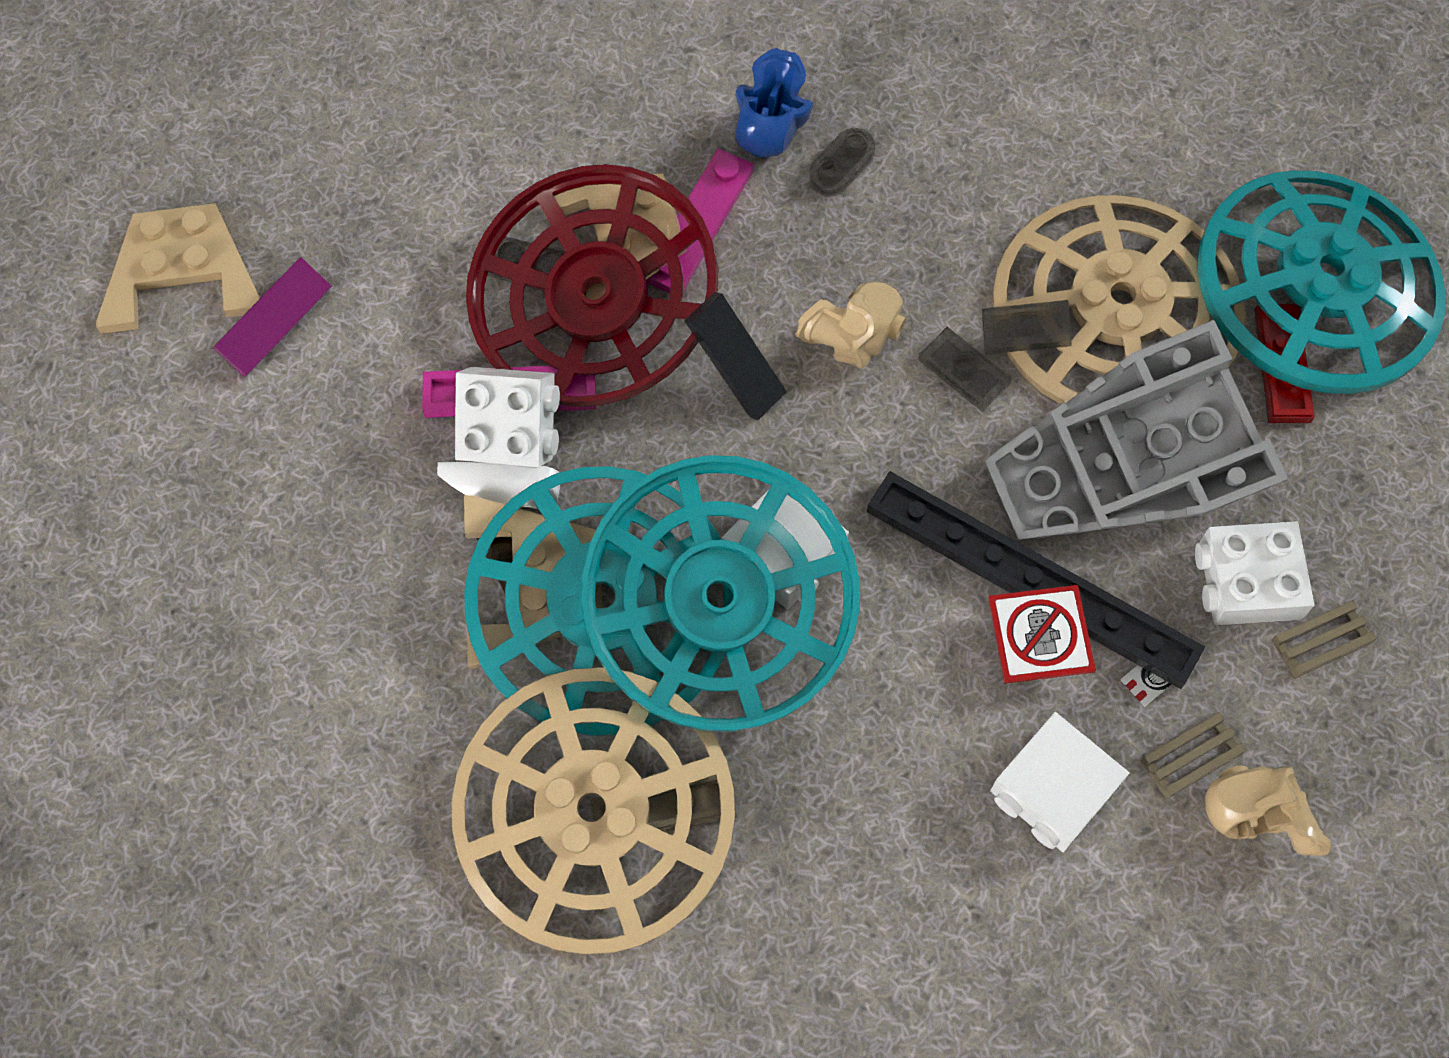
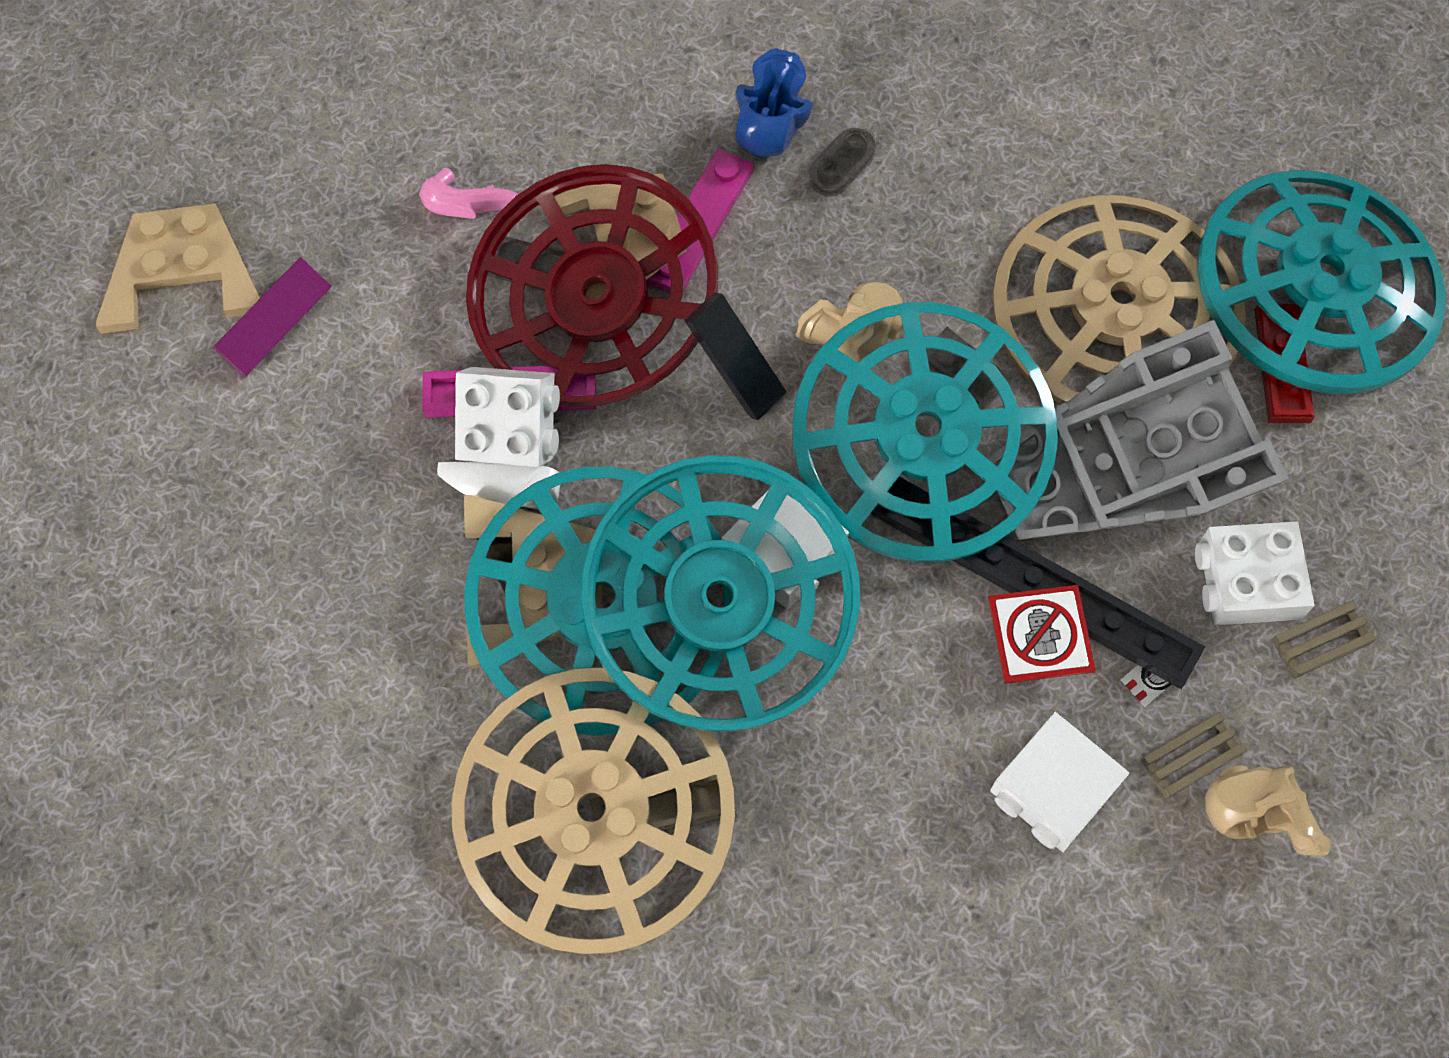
clear smoke plate [982,300,1072,355] -> none
none -> bright pink piece [419,168,518,219]
none -> teal dish [792,302,1058,563]

